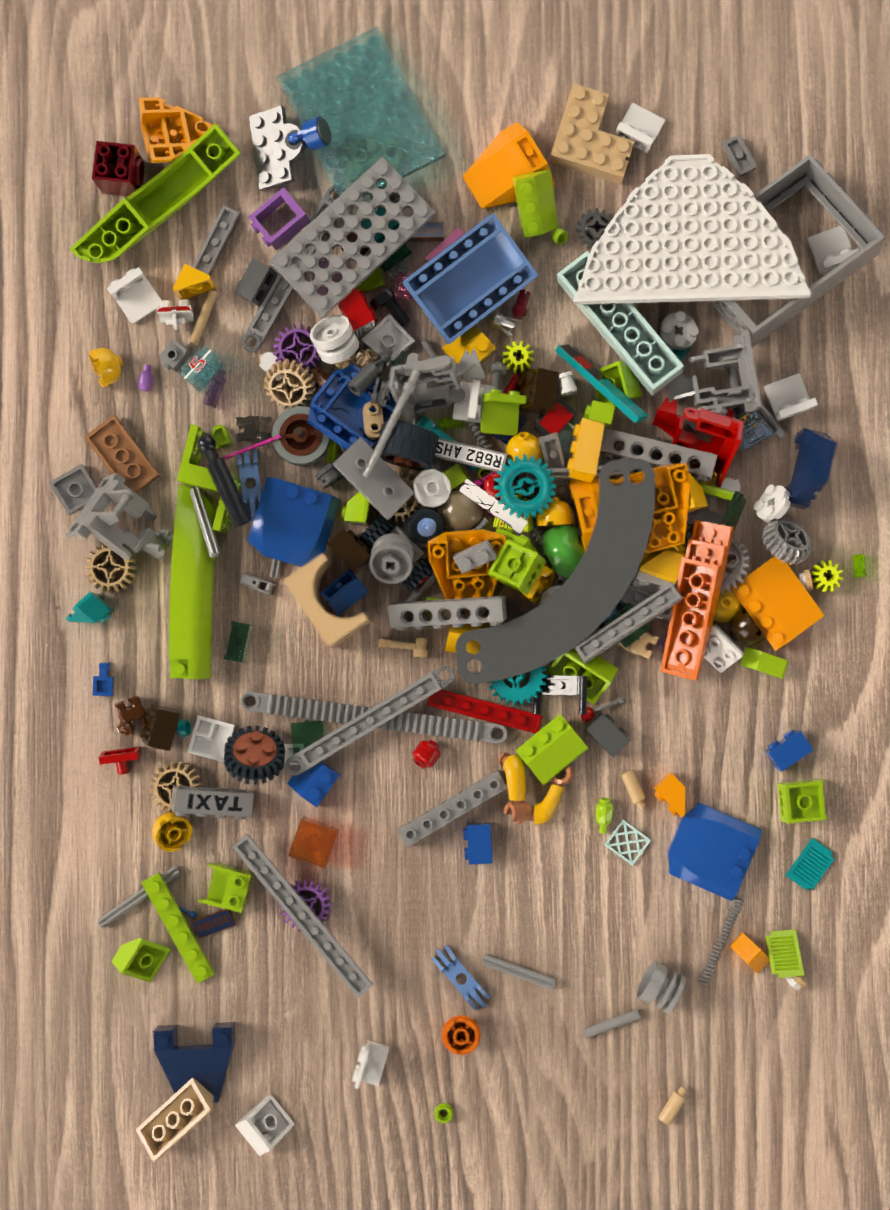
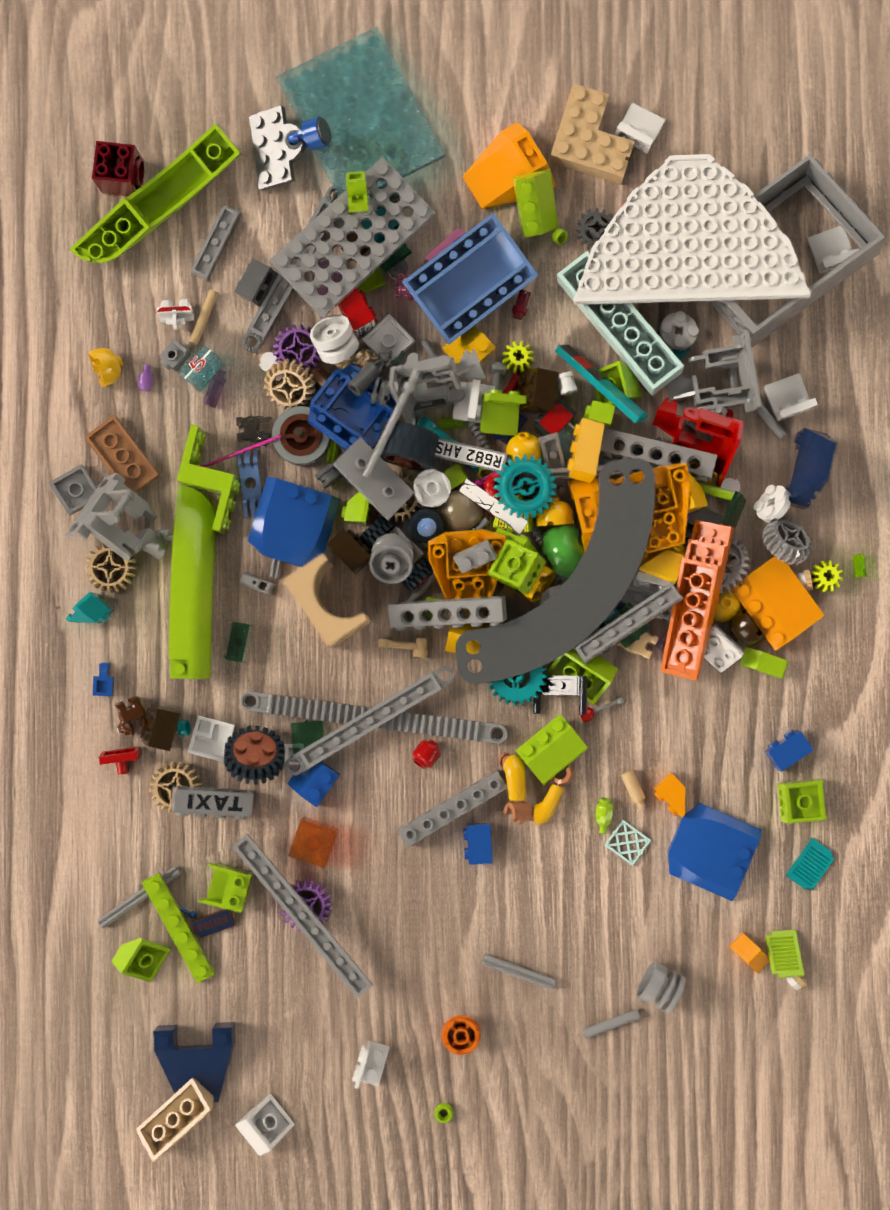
white bracket [107,267,162,324] -> none
light orange wedge [139,97,221,163] -> none
yellow cylinder [152,812,192,852] -> none
yellow slope [173,264,216,300] -> none
light grey axle [190,487,220,558] -> none
black piece [197,434,252,528] -> none
lime tile [211,425,233,450] -> none
medium lavender window [249,187,311,250] -> none
blue brick [320,568,369,616] -> none
tan plate [362,402,384,440] -> none
black piece [369,287,410,326] -> none
slope [406,222,444,242] -> none
red tile [427,689,543,734] -> none
medium blue piece [432,945,491,1011] -> none
flat silver piece [490,313,519,337] -> none
dark grey brick [585,713,630,757] -> none
tan cylinder [658,1086,687,1126] -> none
light grey piece [697,896,744,987] -> none
light grey plate [721,134,757,178] -> none
torso [732,406,775,454] -> none
none -> lime slope [345,171,369,213]

